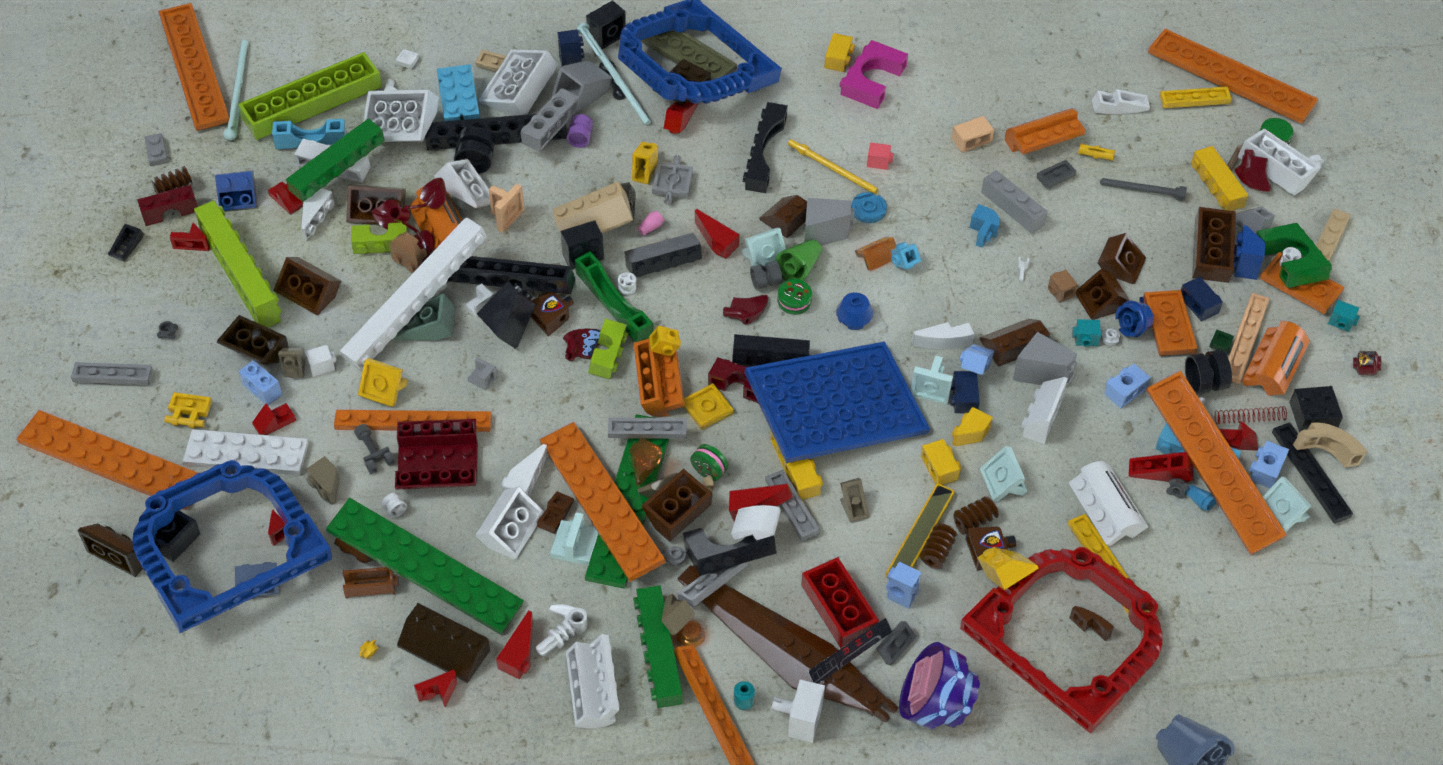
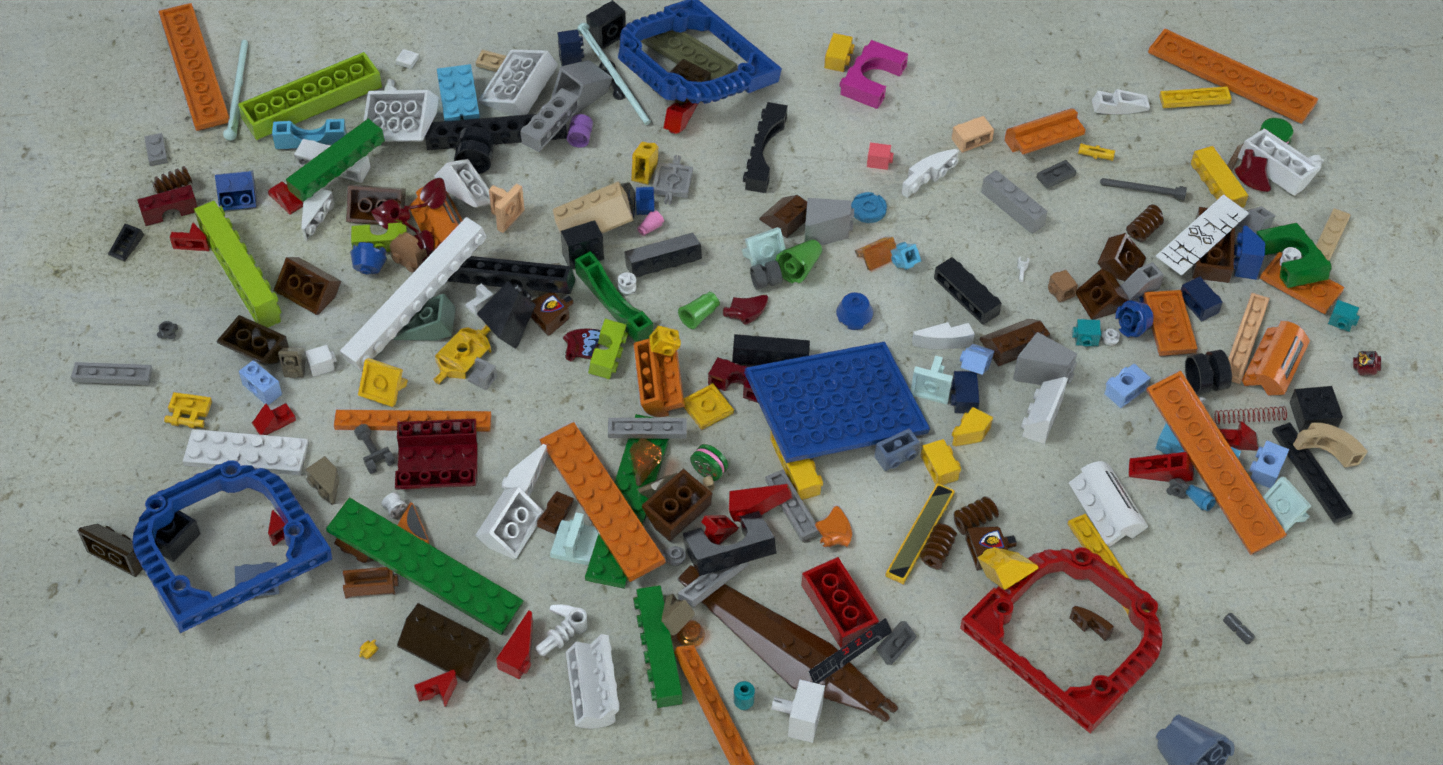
orange plate [16,410,198,510] -> none
red slope [695,209,740,259] -> none
white slope [731,505,781,540] -> none
green head [777,279,812,315] -> none
yellow bar [788,139,878,194] -> none
dark tan slope [840,478,869,522] -> none
light blue brick [886,562,921,609] -> none
piece [899,642,980,730] -> none
dark azure brick [970,204,1000,248] -> none
light aqua bracket [979,446,1028,502] -> none
dark green plate [1209,329,1234,354] -> none
none -> blue cone [350,242,387,275]
none -> tile [397,502,429,544]
none -> yellow plate [433,325,491,384]
none -> blue panel [636,187,654,215]
none -> bright green plant [678,291,720,329]
none -> red slope [701,515,739,545]
none -> orange arm [815,506,852,547]
none -> sand blue brick [874,428,920,471]
none -> white slope [902,149,959,198]
none -> black brick [934,257,1002,325]
none -> light grey slope [1121,262,1164,301]
none -> reddish brown piece [1126,204,1164,242]
none -> white sticker [1156,195,1249,276]
none -> dark grey piece [1223,613,1255,644]

